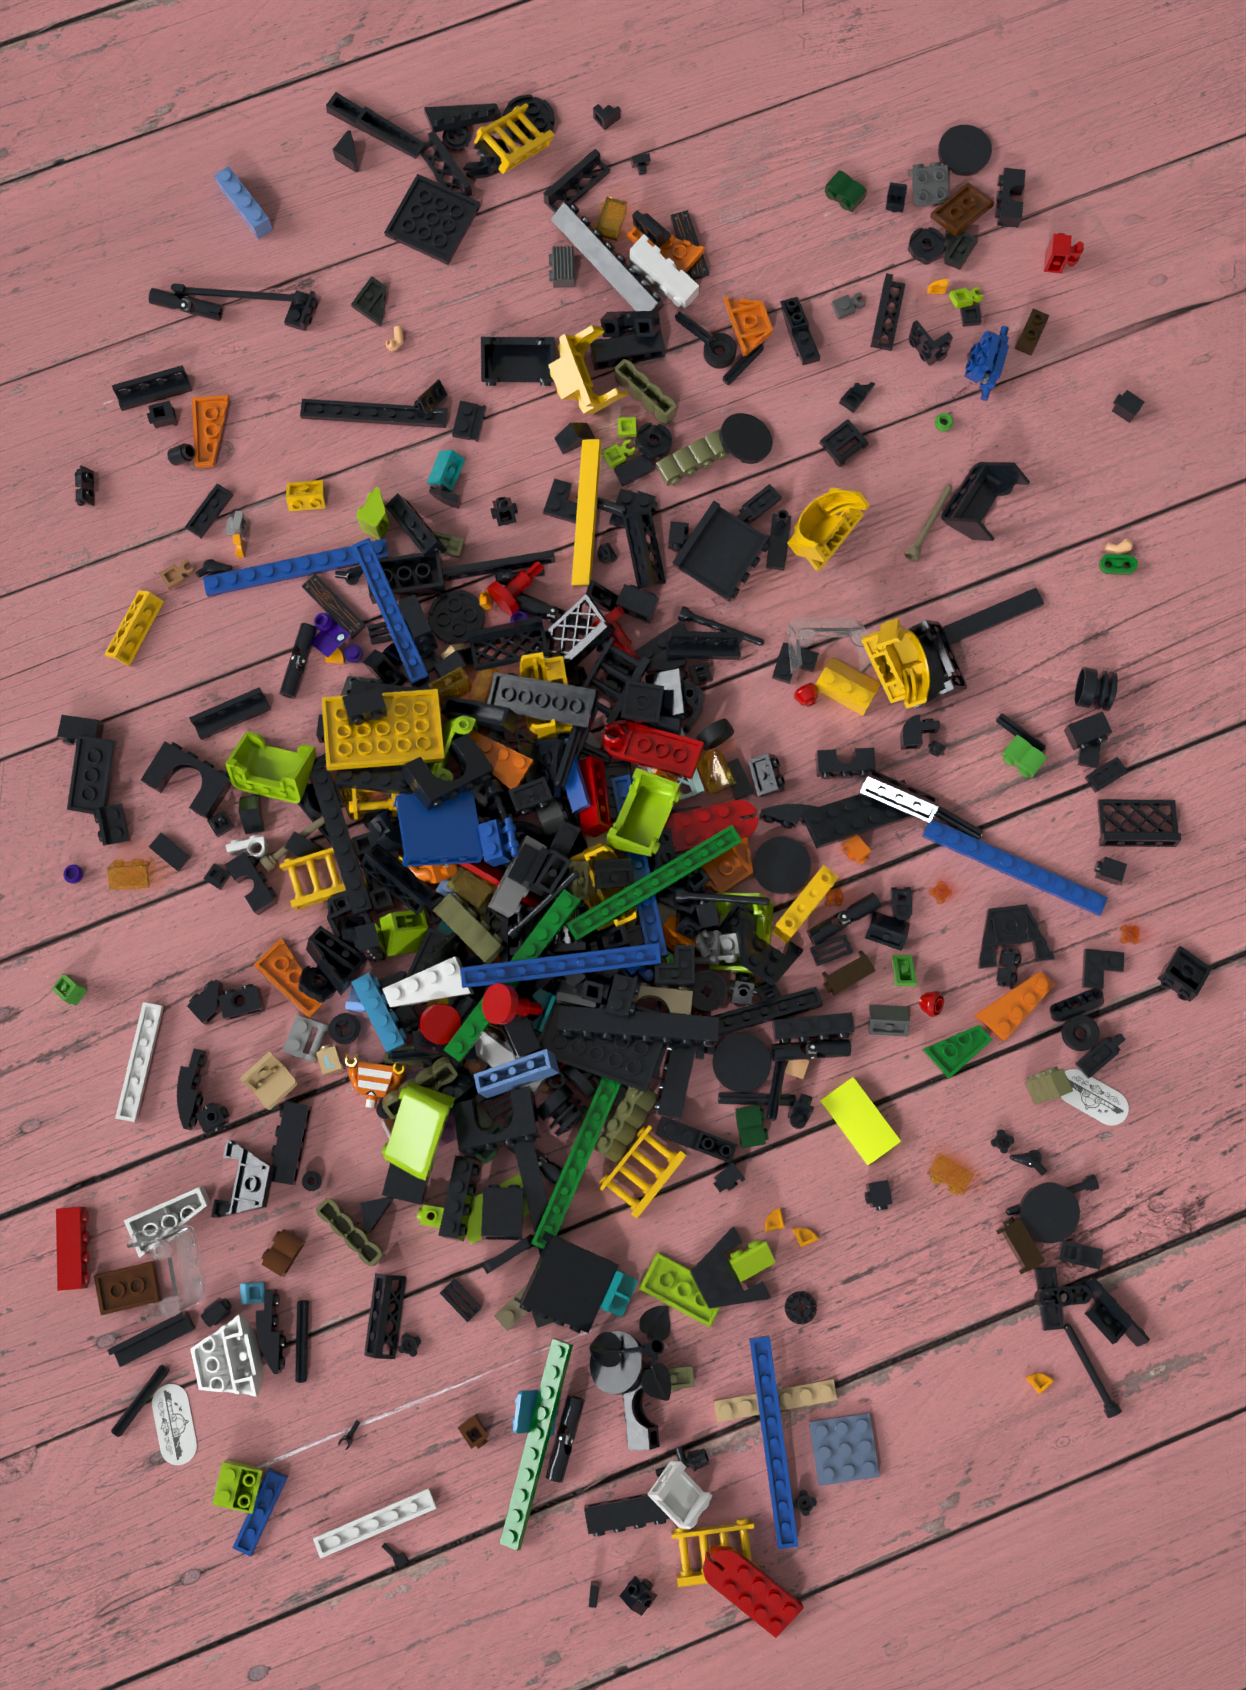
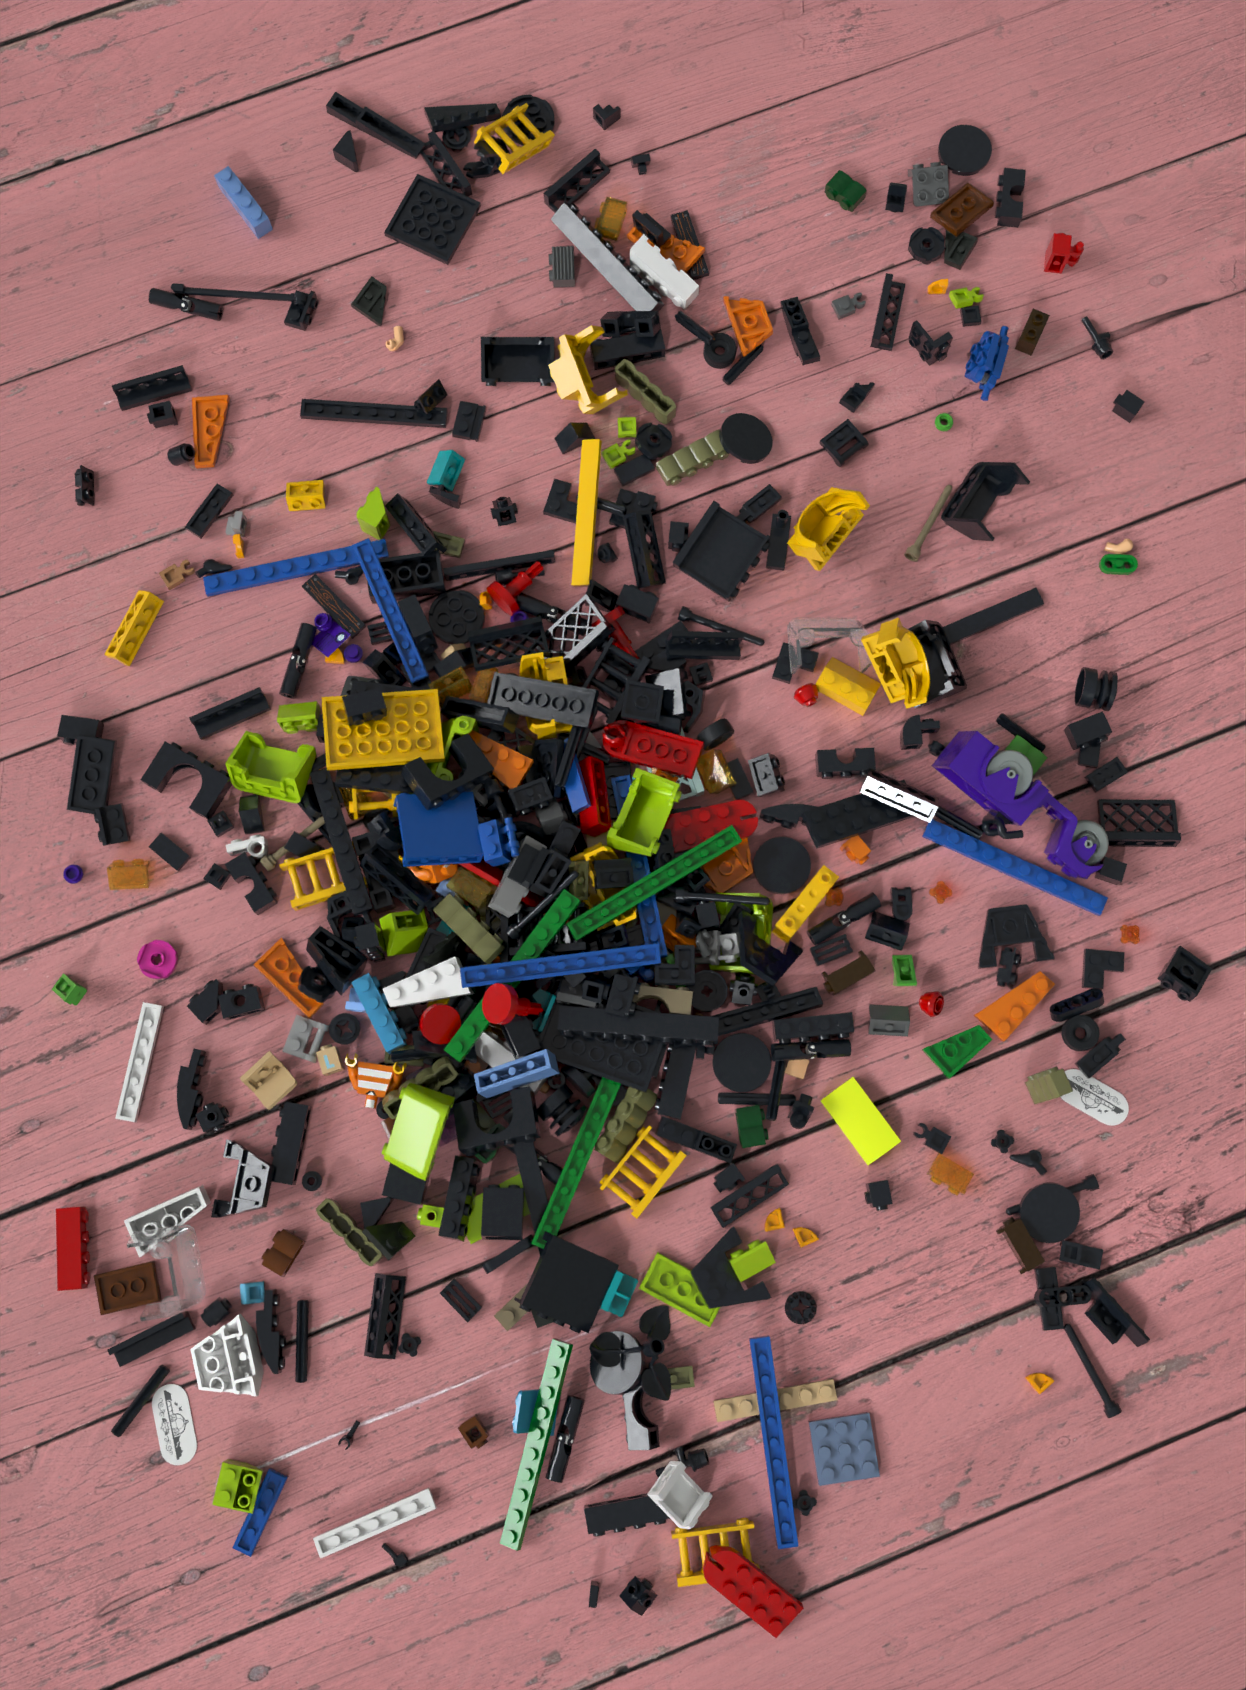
none -> dark pink plate [137,940,178,979]
none -> lime slope [277,701,321,734]
none -> pearl dark grey wing [362,1222,415,1260]
none -> black fence [710,1164,789,1228]
none -> black plate [913,1123,951,1154]
none -> dark purple piece [931,731,1109,879]
none -> black piece [1081,316,1113,360]

